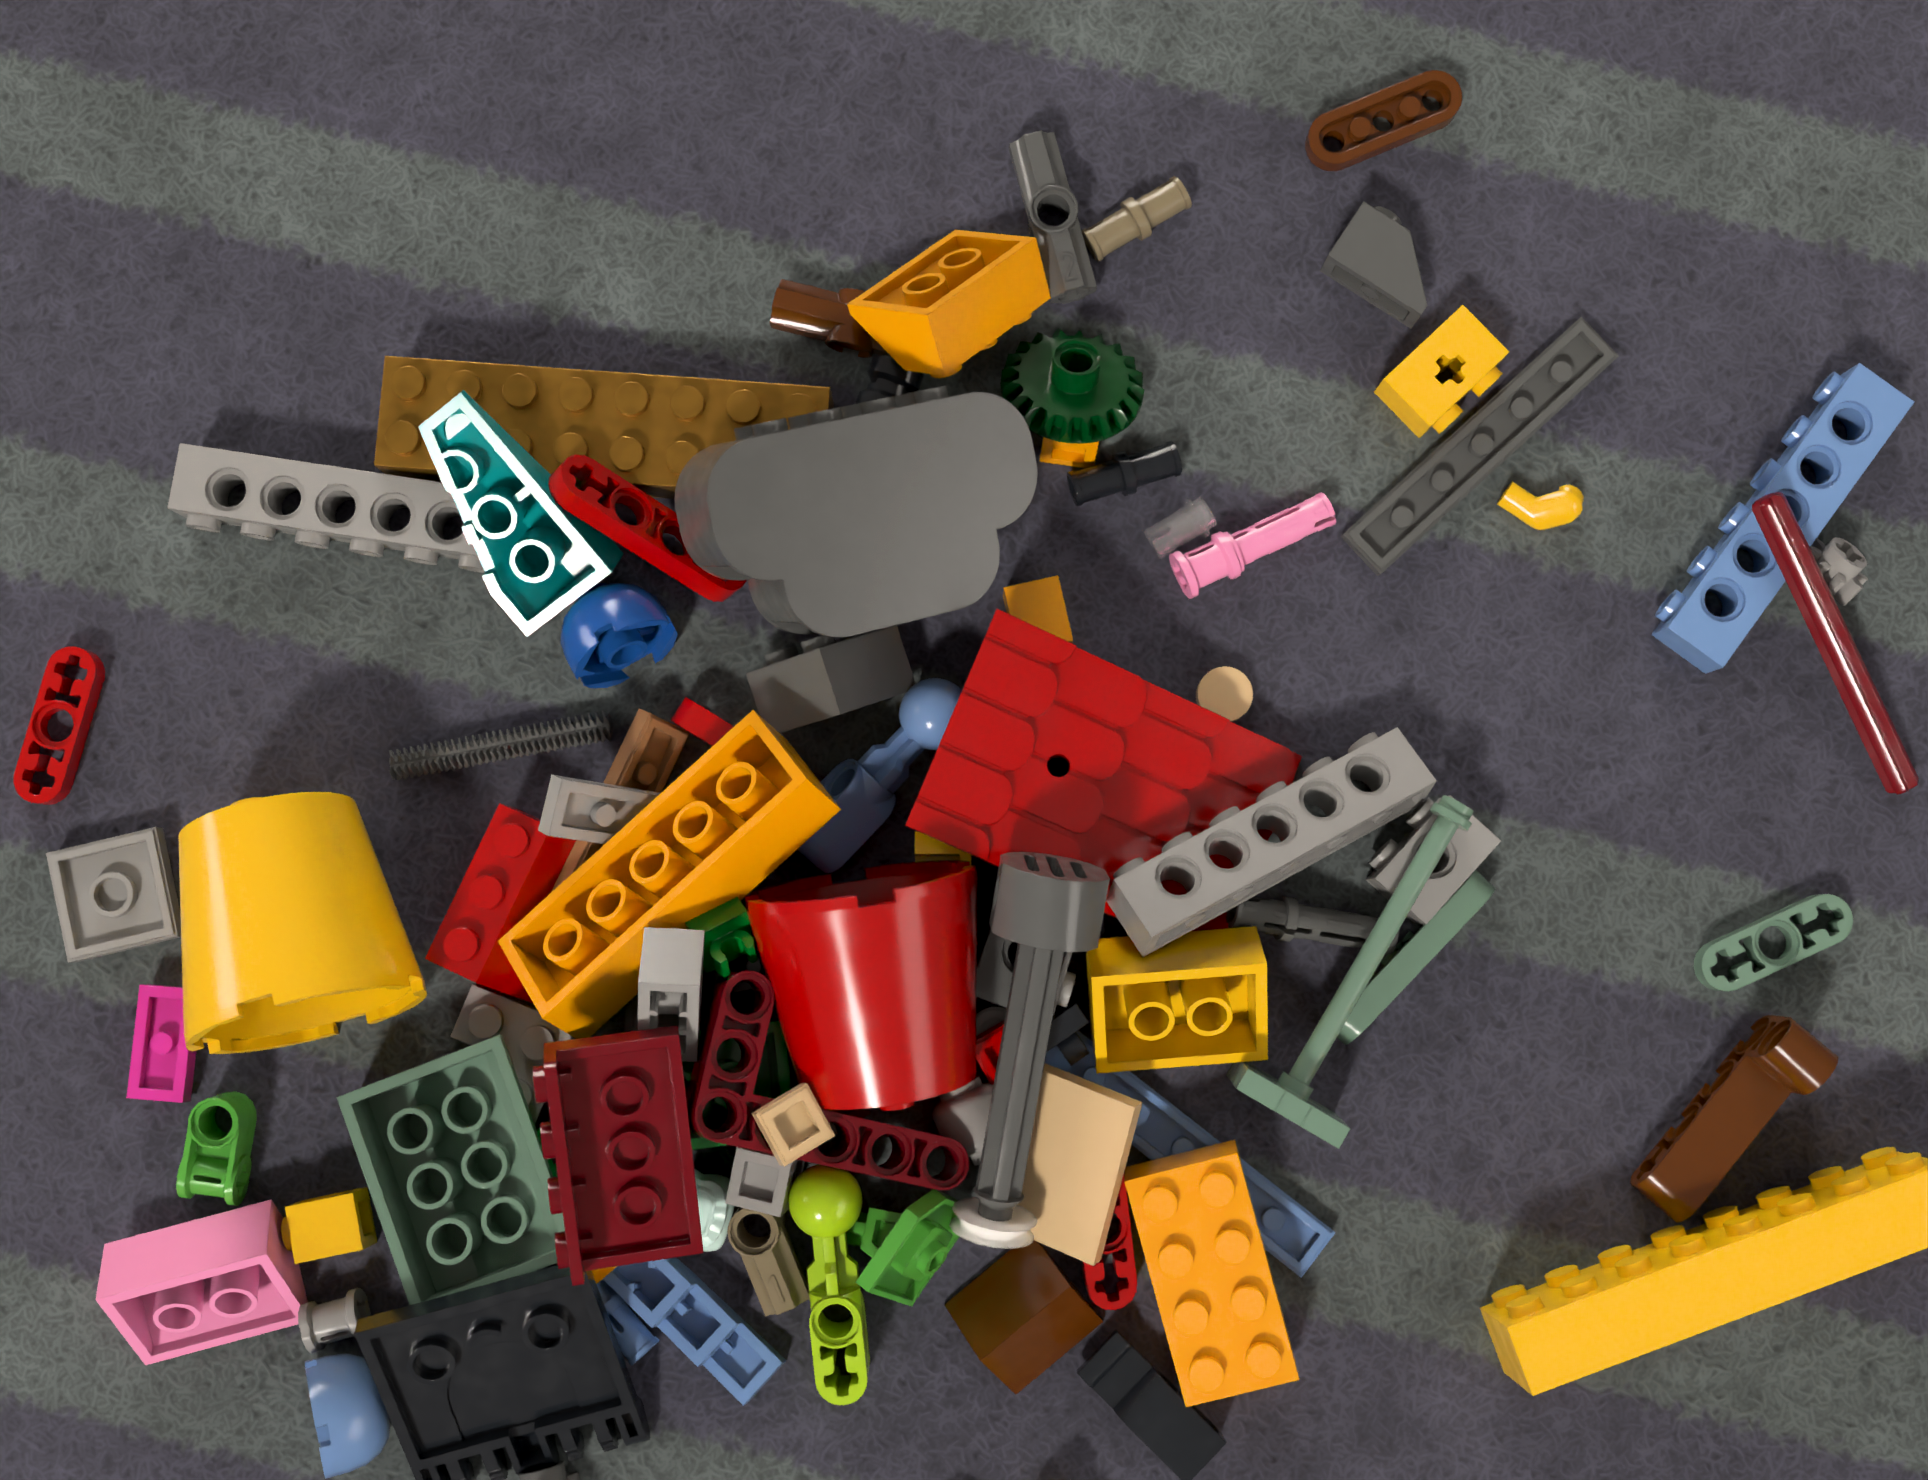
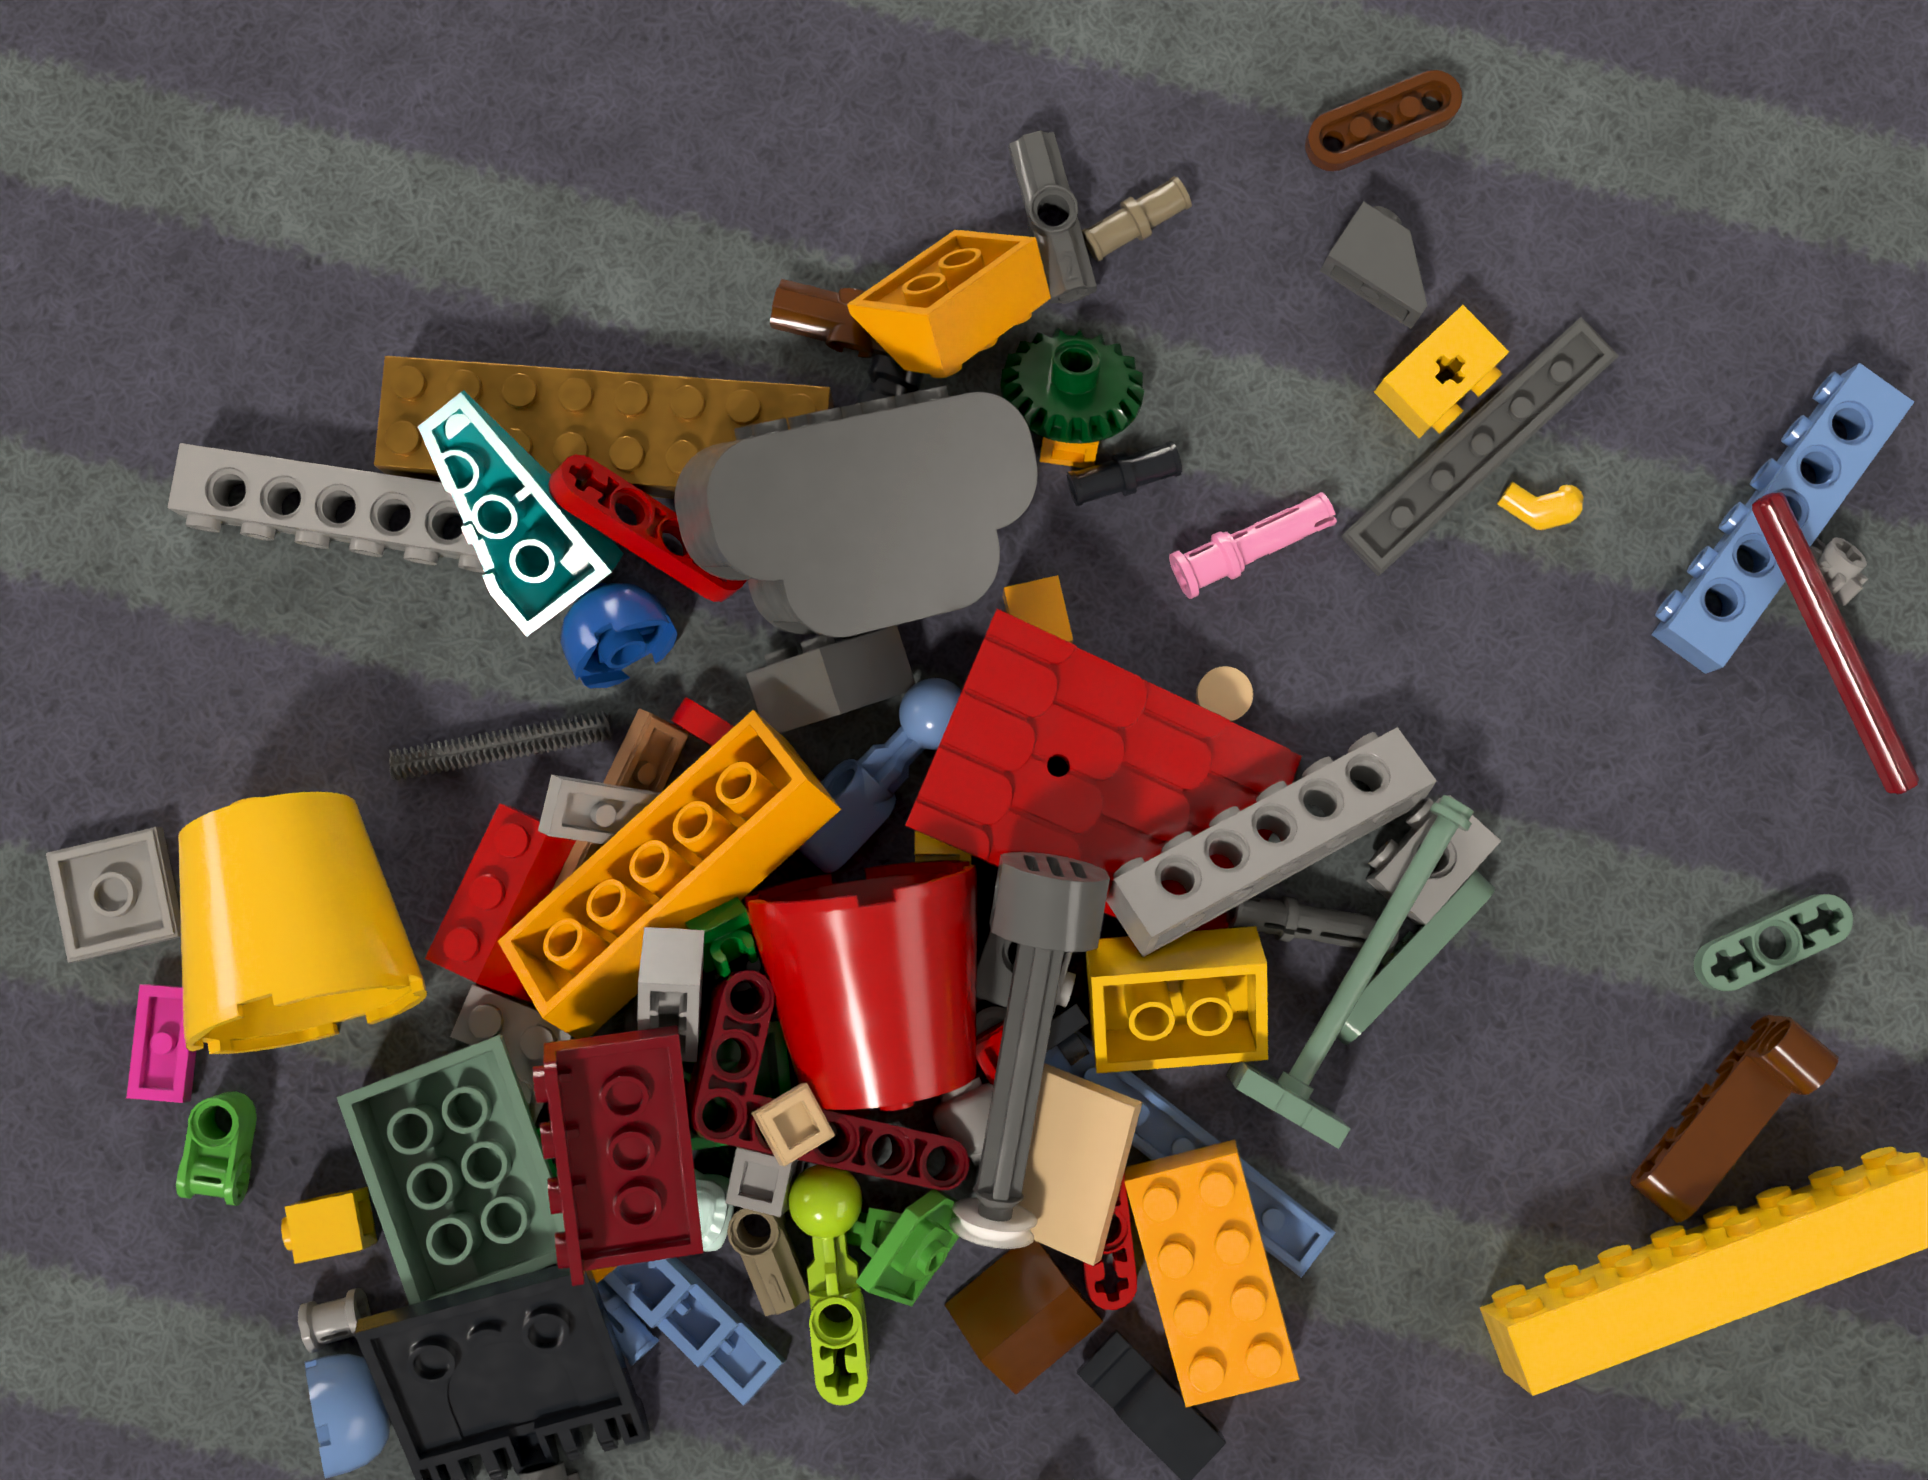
red beam [13,646,105,805] -> none
bright pink slope [96,1199,308,1365] -> none
clear pin [1143,497,1217,560] -> none

